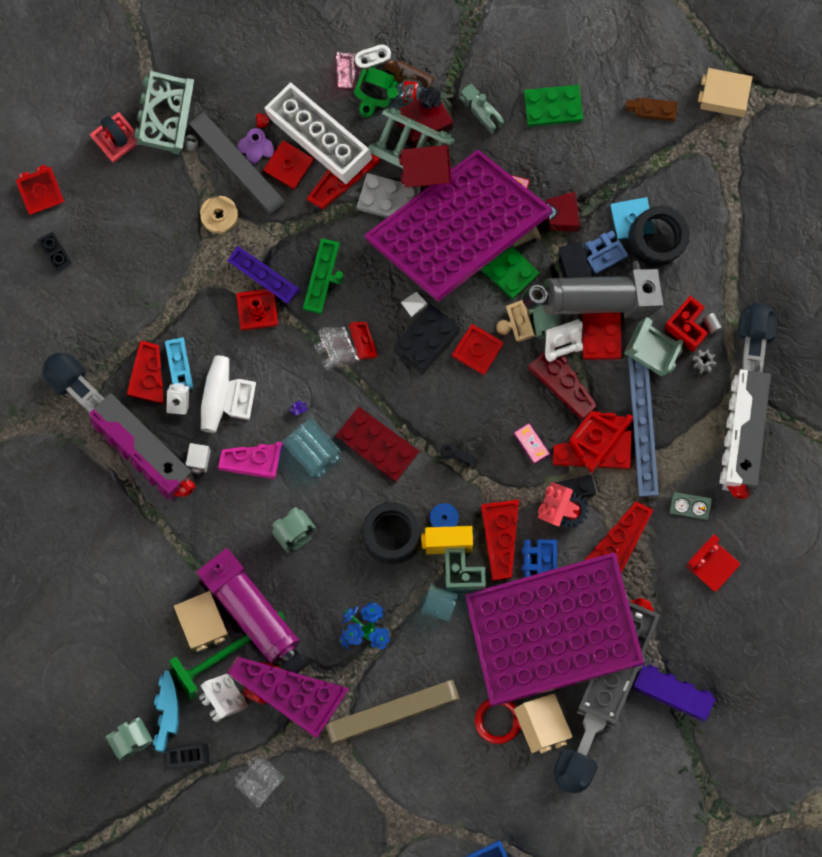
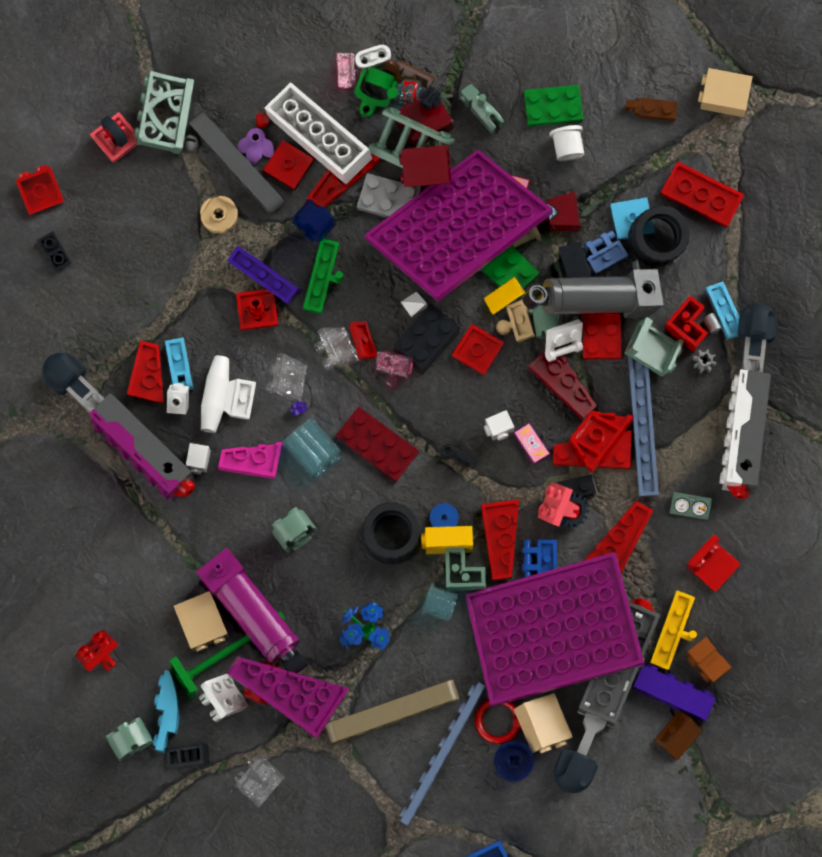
none -> red plate [74,629,118,672]
none -> clear plate [267,354,307,402]
none -> clear blue brick [292,199,337,242]
none -> clear pink plate [375,350,413,390]
none -> sand blue plate [399,682,485,827]
none -> white brick [483,410,514,441]
none -> yellow slope [484,277,525,314]
none -> clear blue brick [494,741,534,783]
none -> white piece [549,125,584,161]
none -> yellow plate [650,591,697,671]
none -> reddish brown panel [654,711,702,760]
none -> red plate [660,161,745,228]
none -> dark orange brick [686,637,731,685]
none -> medium azure plate [705,281,740,340]

